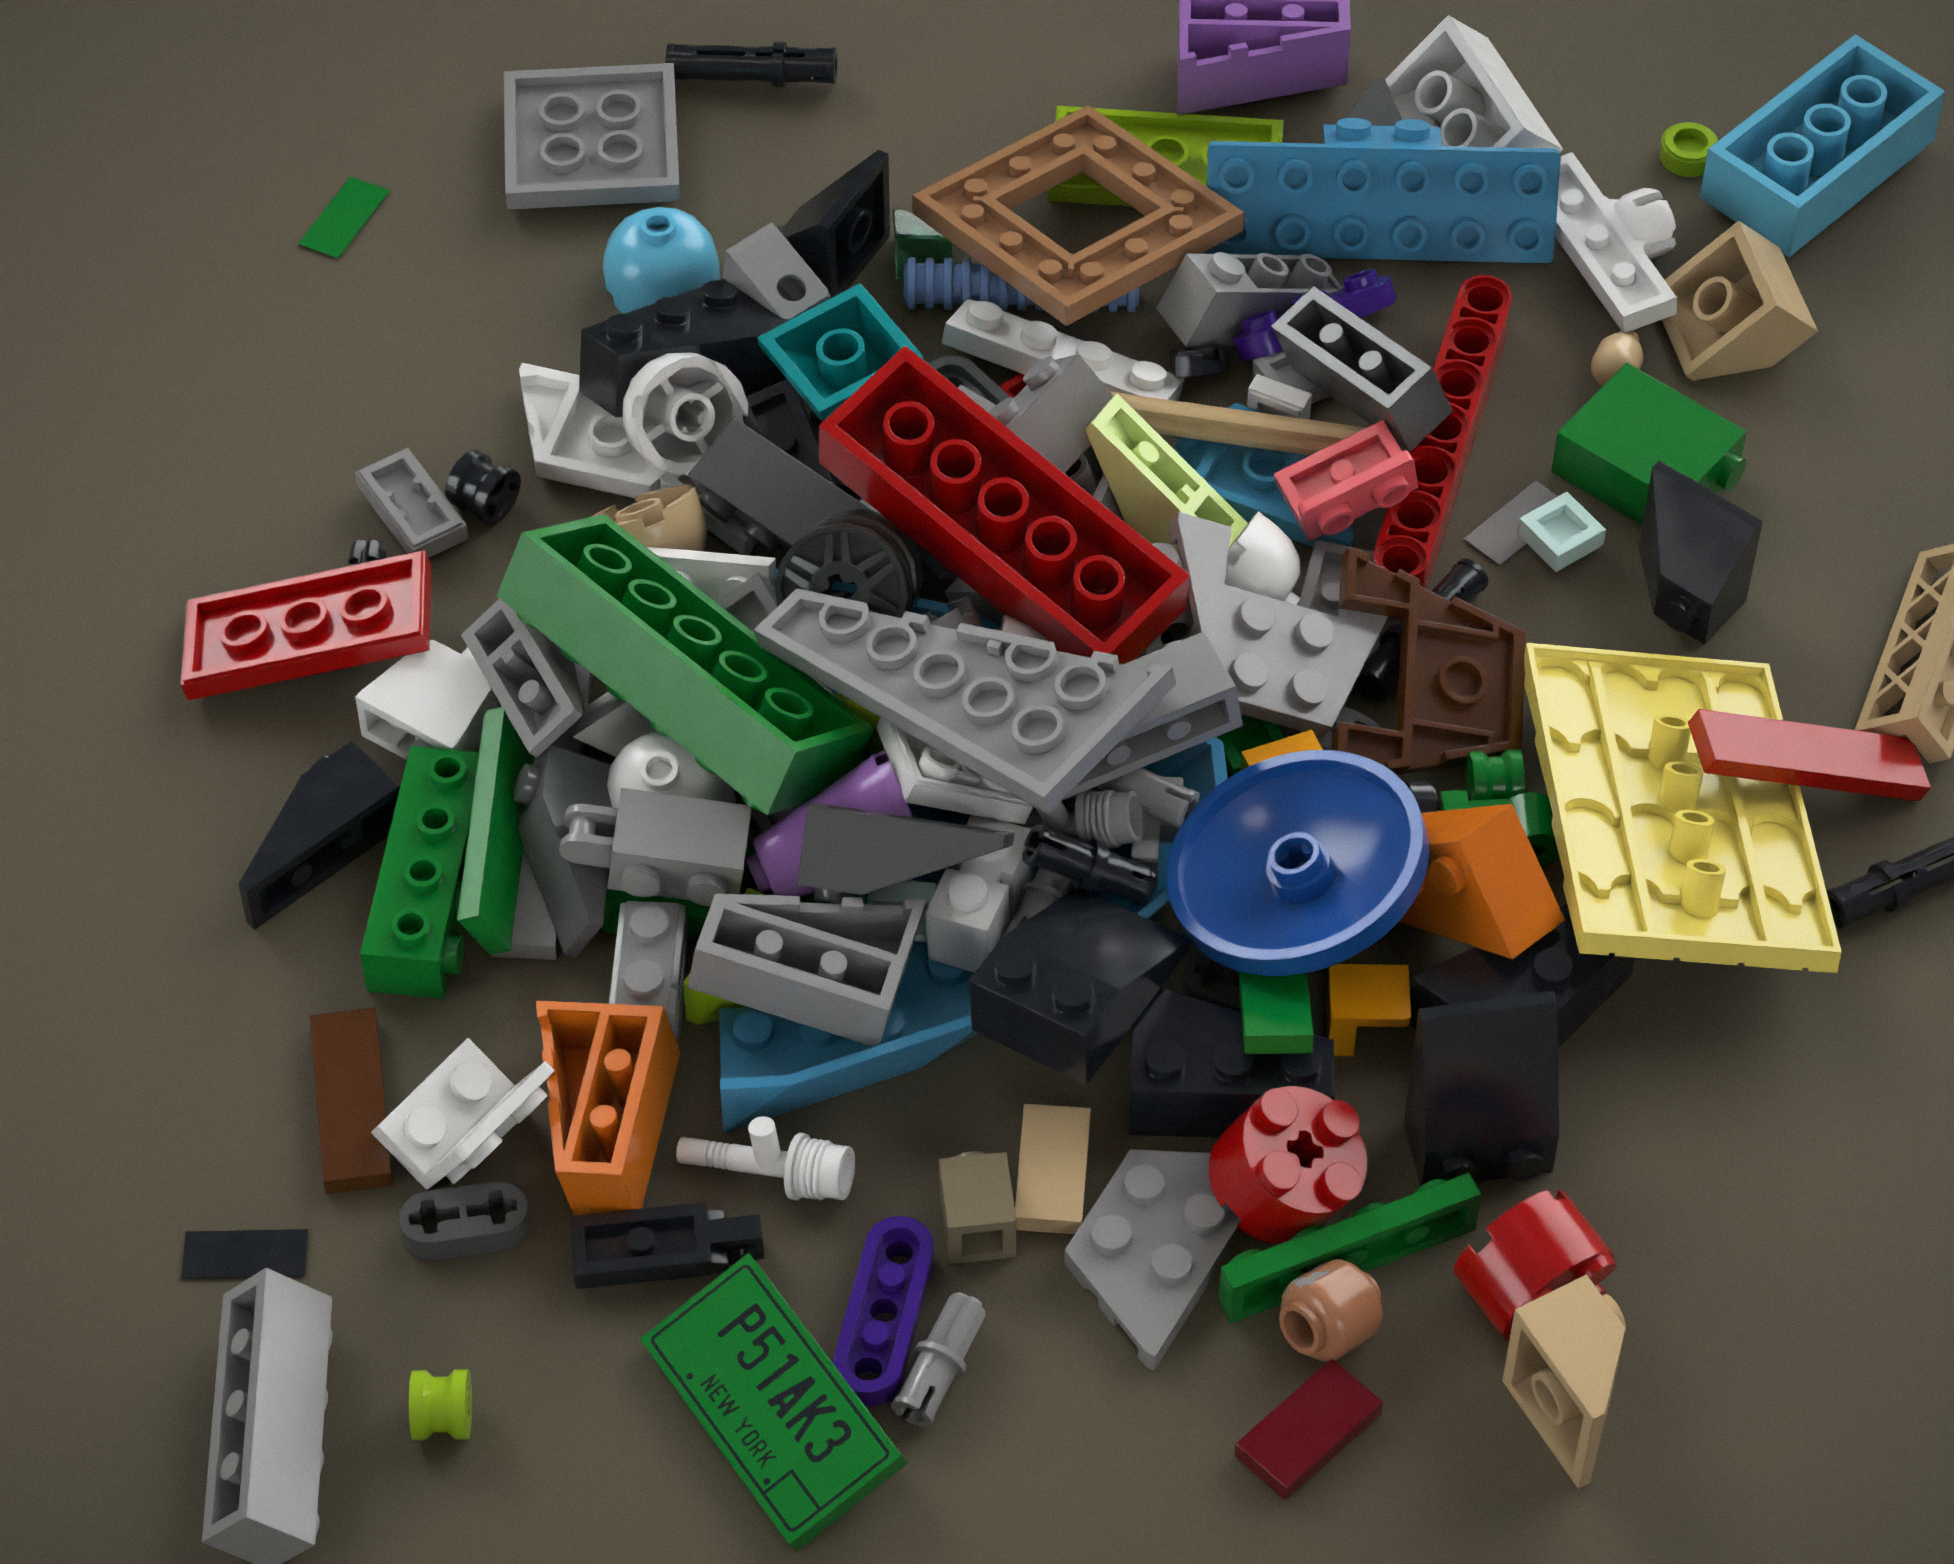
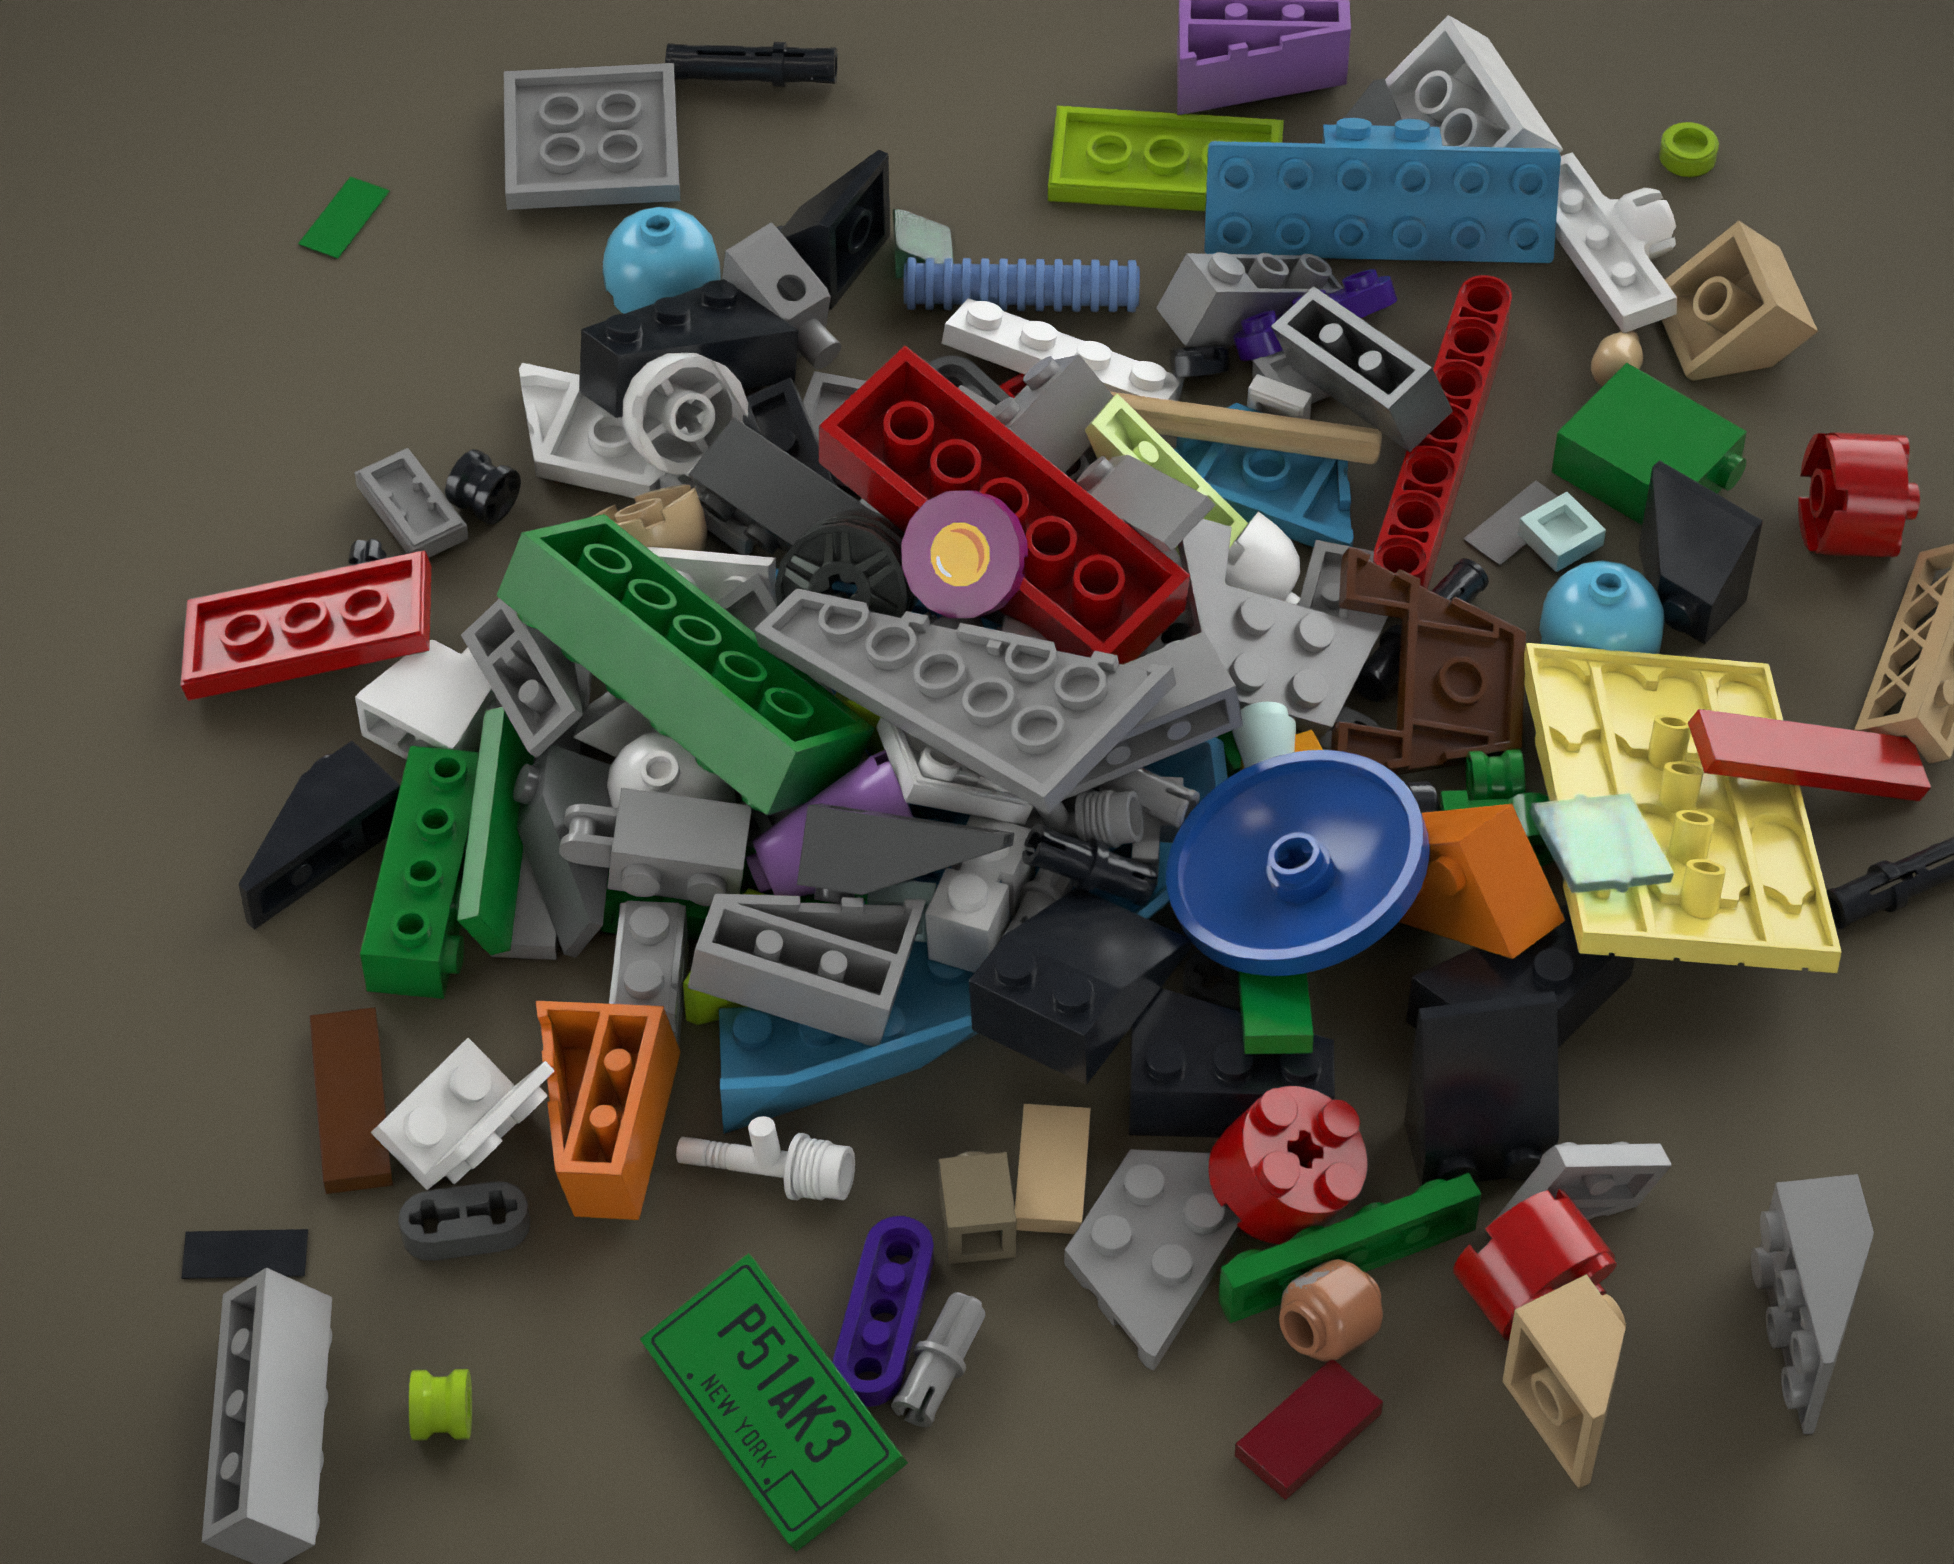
black hinge [570,1202,764,1289] -> none
teal slope [757,283,924,421] -> none
medium nougat plate [912,105,1244,326] -> none
coral bracket [1274,420,1419,542] -> none
light orange panel [1325,964,1411,1056] -> none
medium azure brick [1700,34,1946,257] -> none
none -> magenta tile [901,491,1028,618]
none -> light grey slope [1077,455,1215,552]
none -> light aqua cone [1232,702,1296,768]
none -> light grey wing [1495,1141,1672,1220]
none -> clear light blue piece [1529,793,1674,893]
none -> medium azure cylinder [1539,560,1665,654]
none -> light grey slope [1751,1174,1874,1435]
none -> red brick [1798,432,1920,557]

